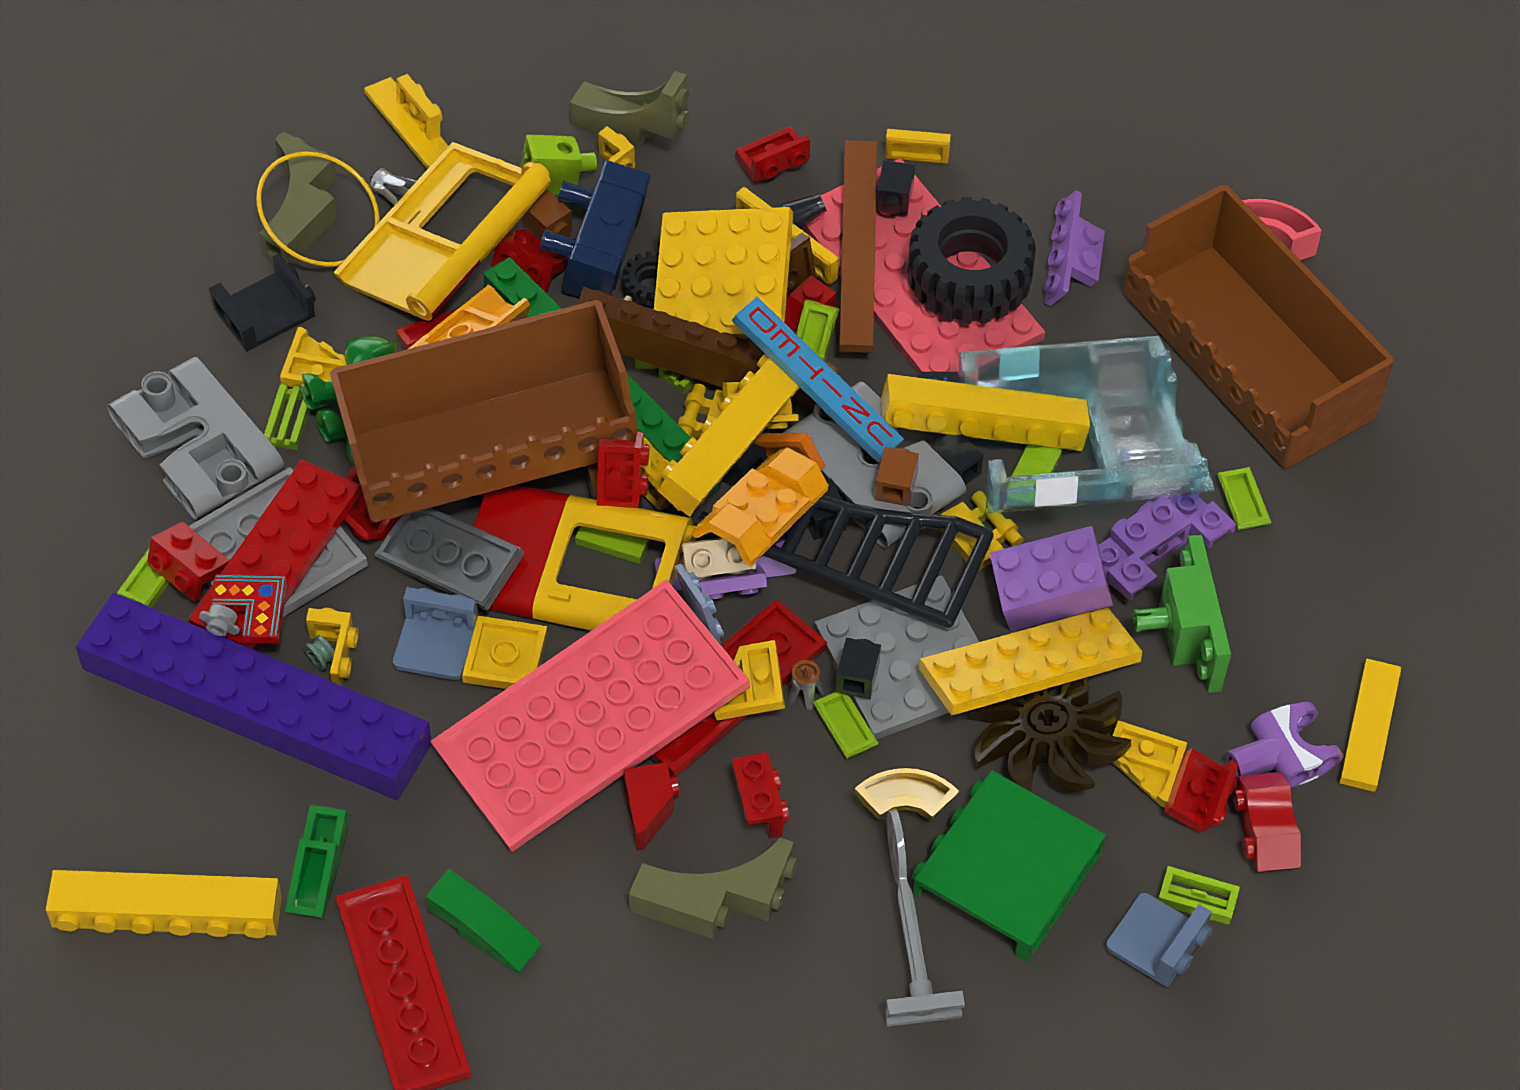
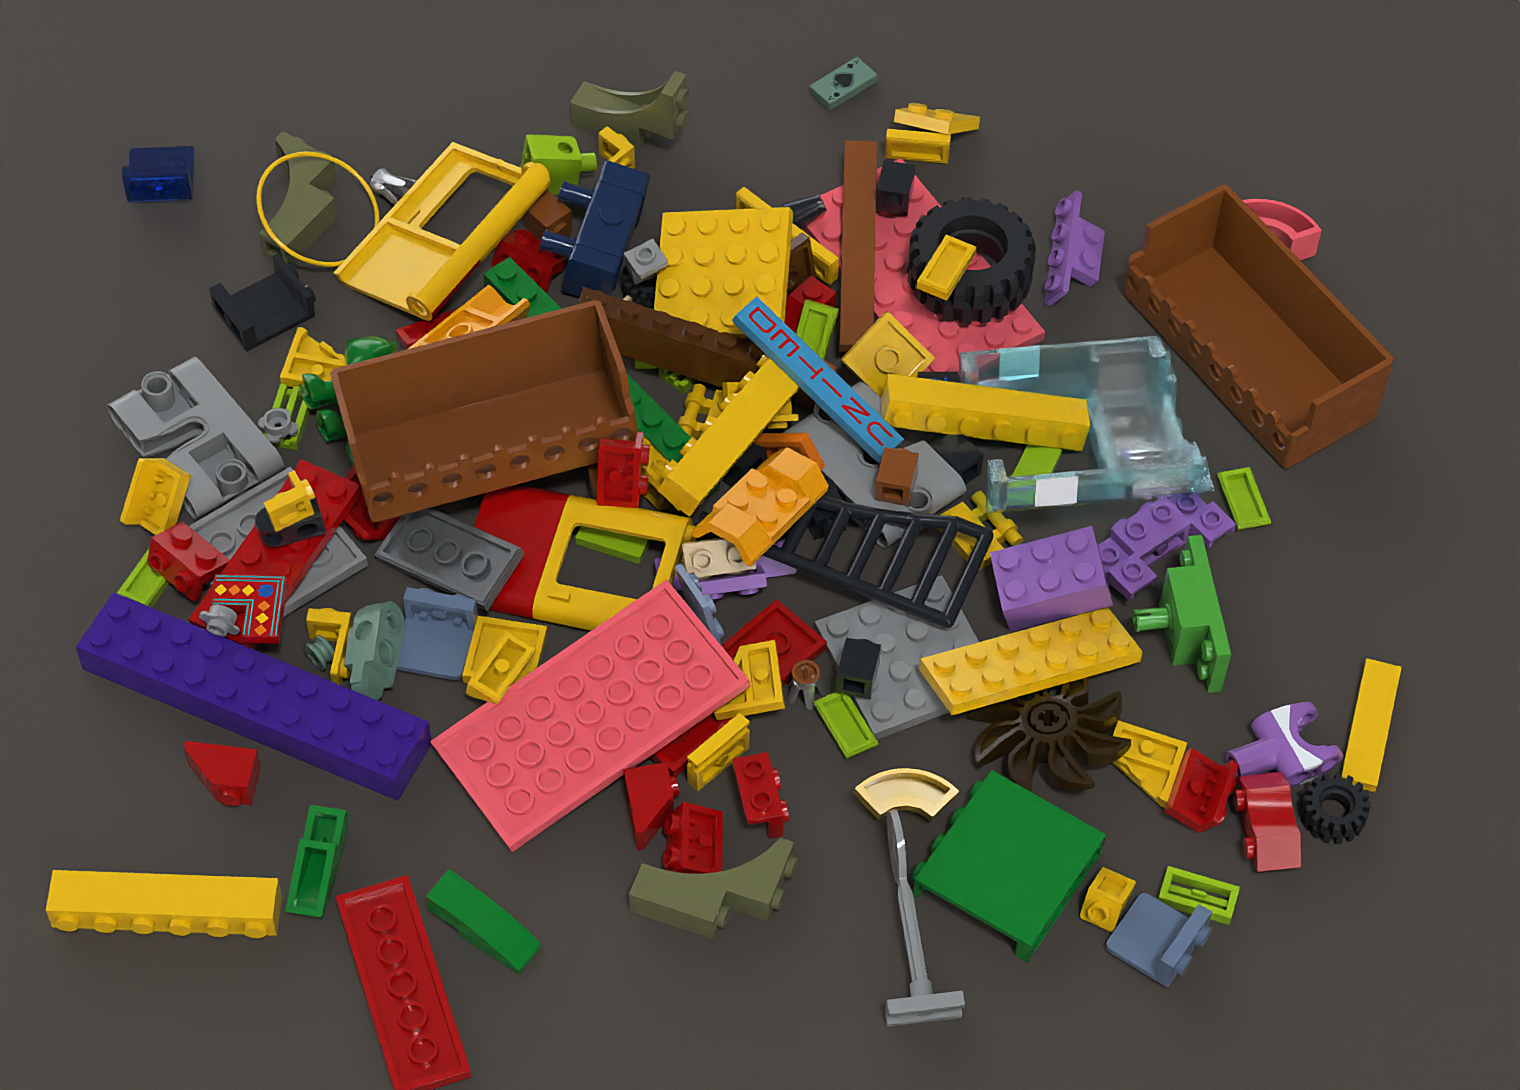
yellow bracket [364,74,448,169] -> none
red bracket [735,126,810,184] -> none
none -> yellow bracket [120,458,191,535]
none -> clear blue bracket [122,146,195,202]
none -> red slope [184,741,261,806]
none -> black leg [255,488,326,547]
none -> light grey plate [258,408,298,443]
none -> yellow bracket [263,470,315,532]
none -> sand green piece [344,601,405,701]
none -> yellow slope [465,630,536,705]
none -> light grey bracket [624,239,668,285]
none -> red bracket [663,801,723,874]
none -> yellow plate [687,713,750,792]
none -> sand green tile [809,57,877,111]
none -> yellow plate [840,312,935,398]
none -> yellow wing [894,103,980,134]
none -> yellow tile [916,235,976,301]
none -> yellow bracket [1080,867,1137,932]
none -> black tyre [1300,772,1371,844]

